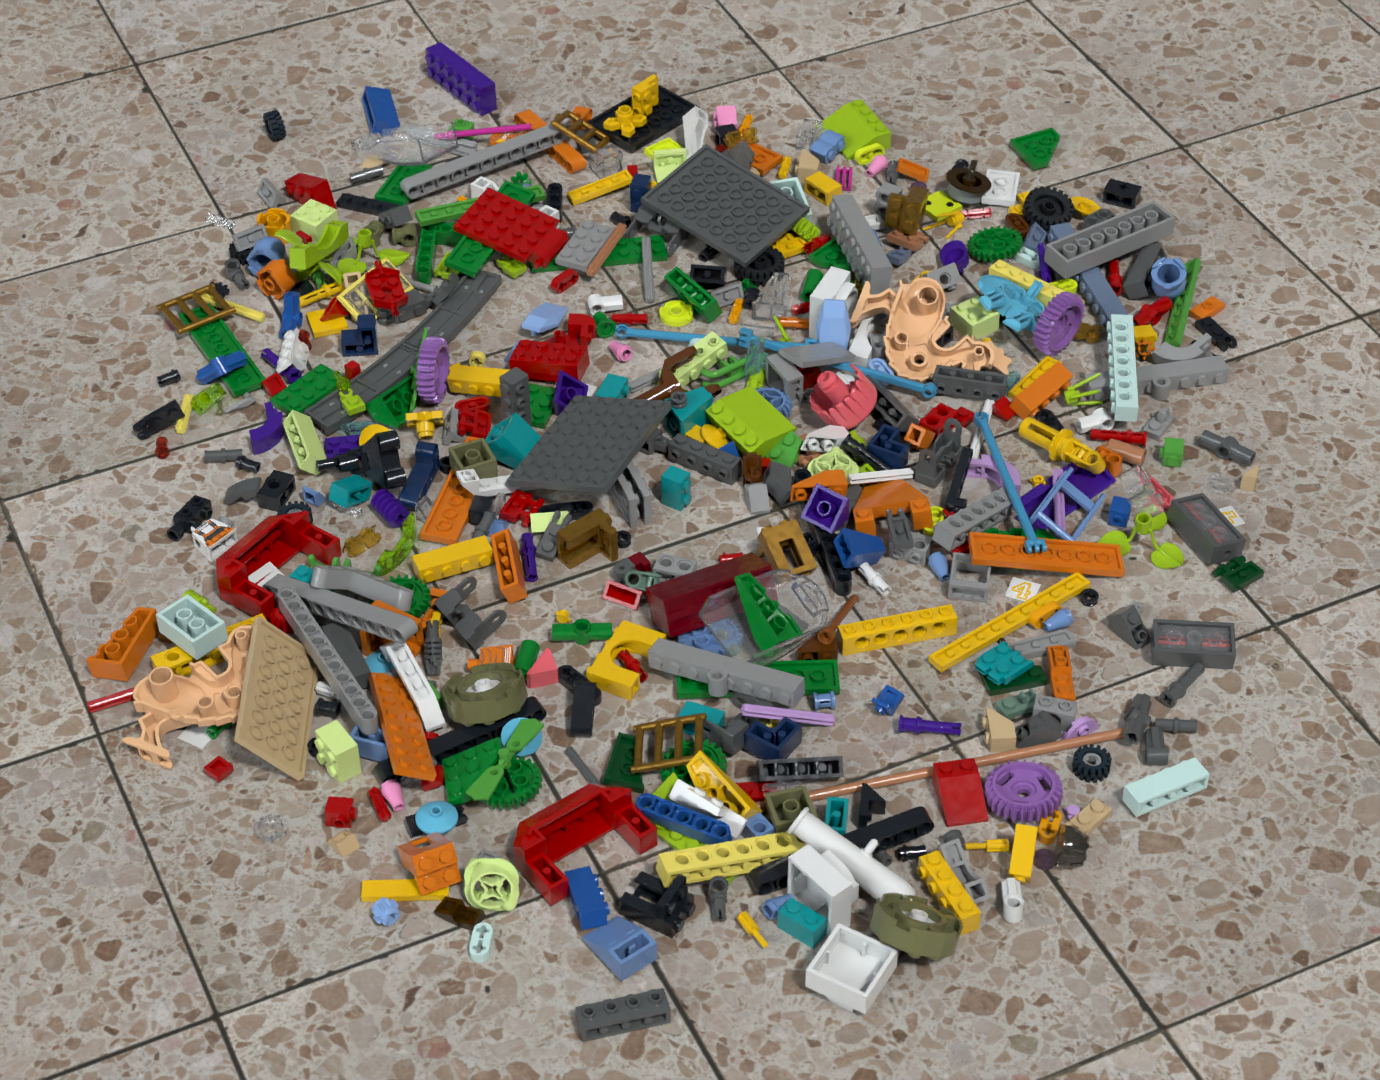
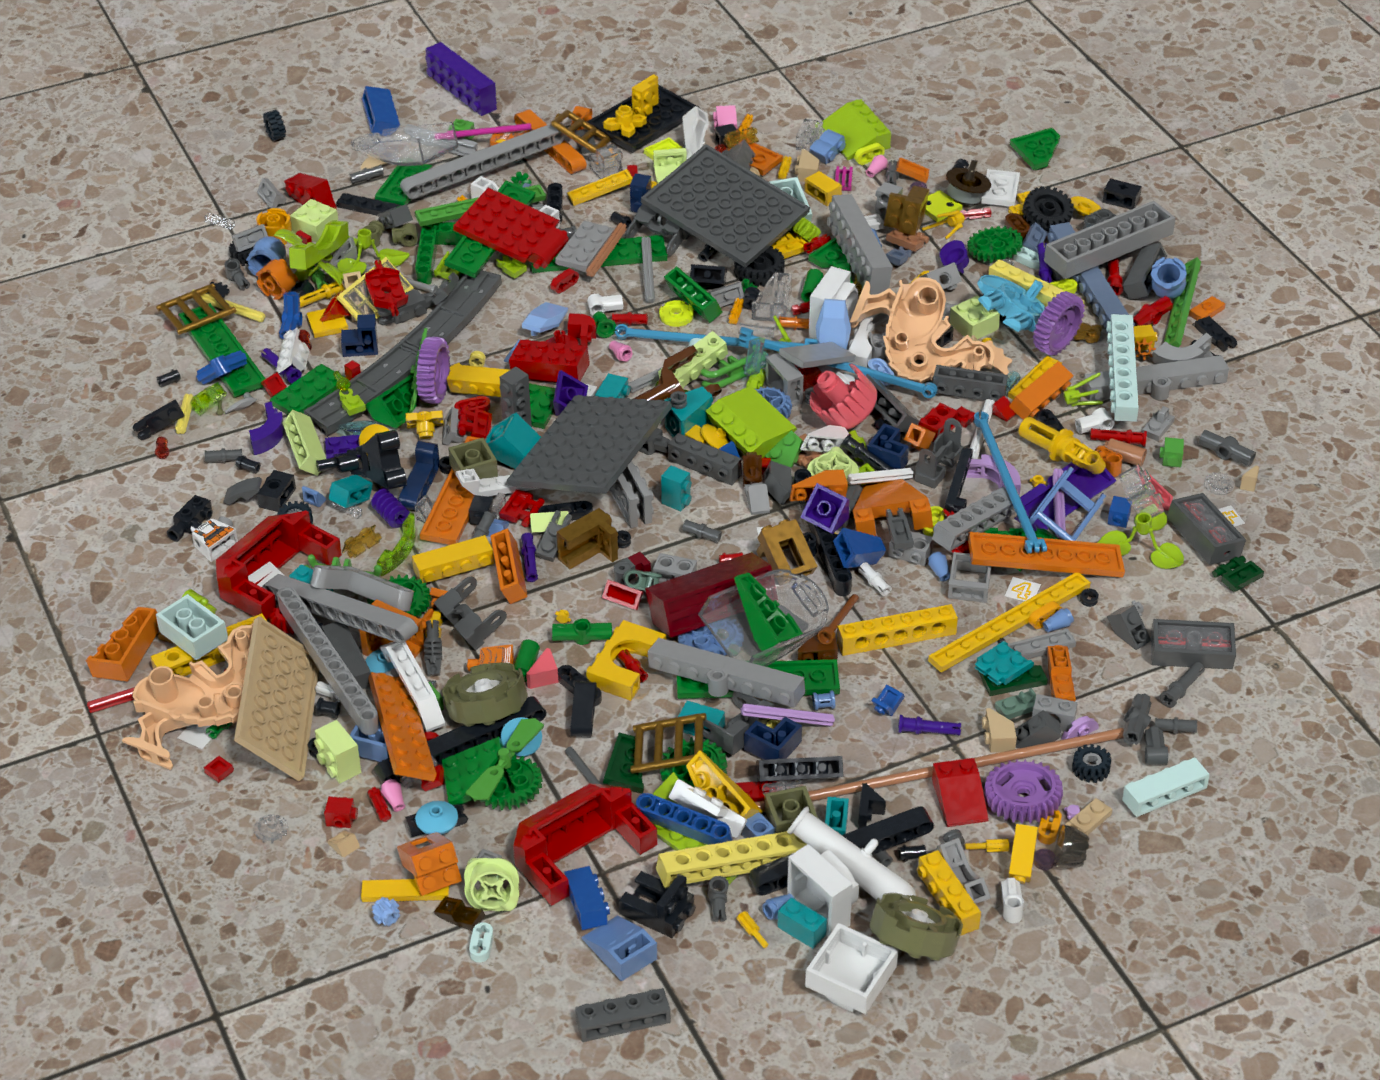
none -> dark grey pin [682,519,722,543]

